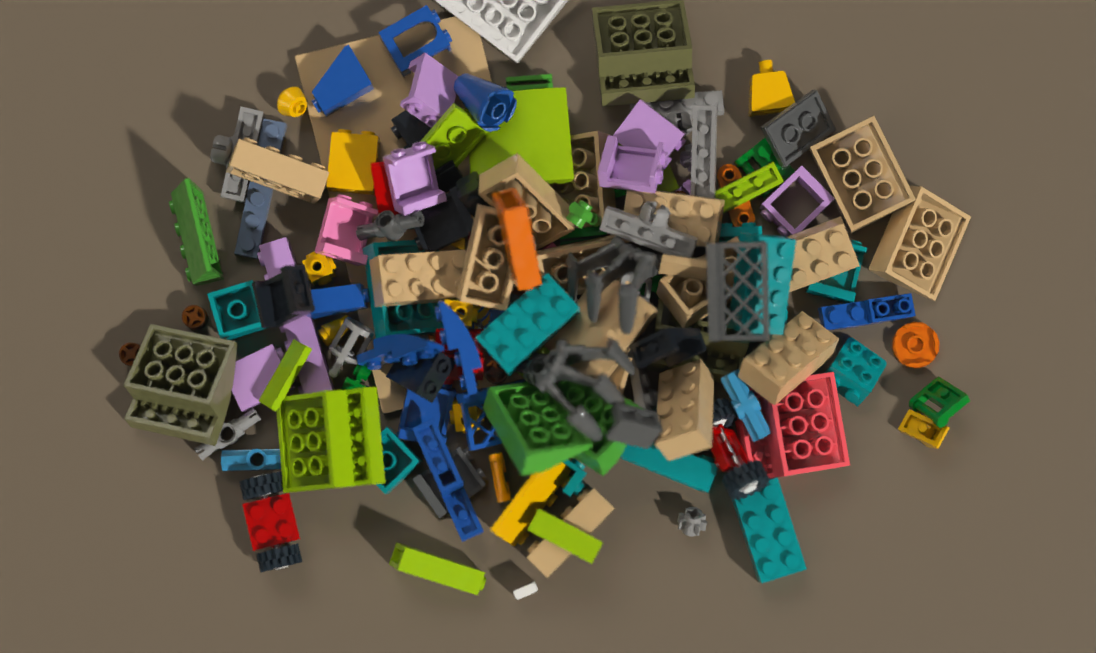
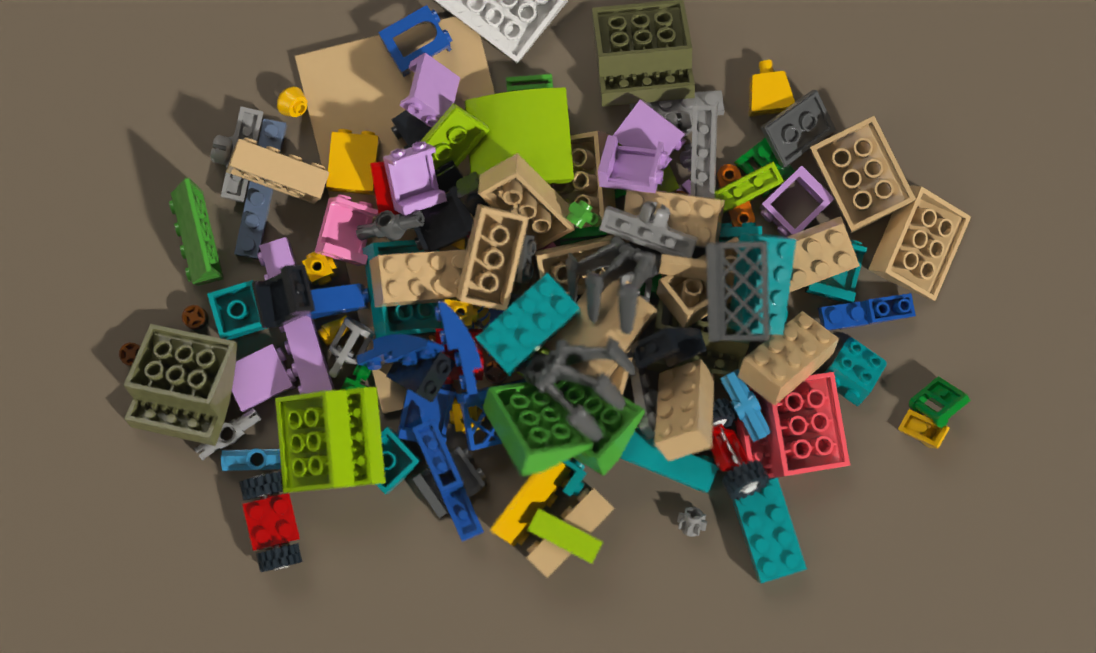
lime tile [258,339,312,412] -> none
blue slope [311,44,374,117] -> none
lime slope [389,542,486,595] -> none
blue cone [454,73,517,132] -> none
light orange plate [488,453,511,503] -> none
orange slope [492,188,542,290] -> none
white tile [513,581,538,600] -> none
dark grey panel [606,402,662,449] -> none
orange tile [892,322,940,369] -> none

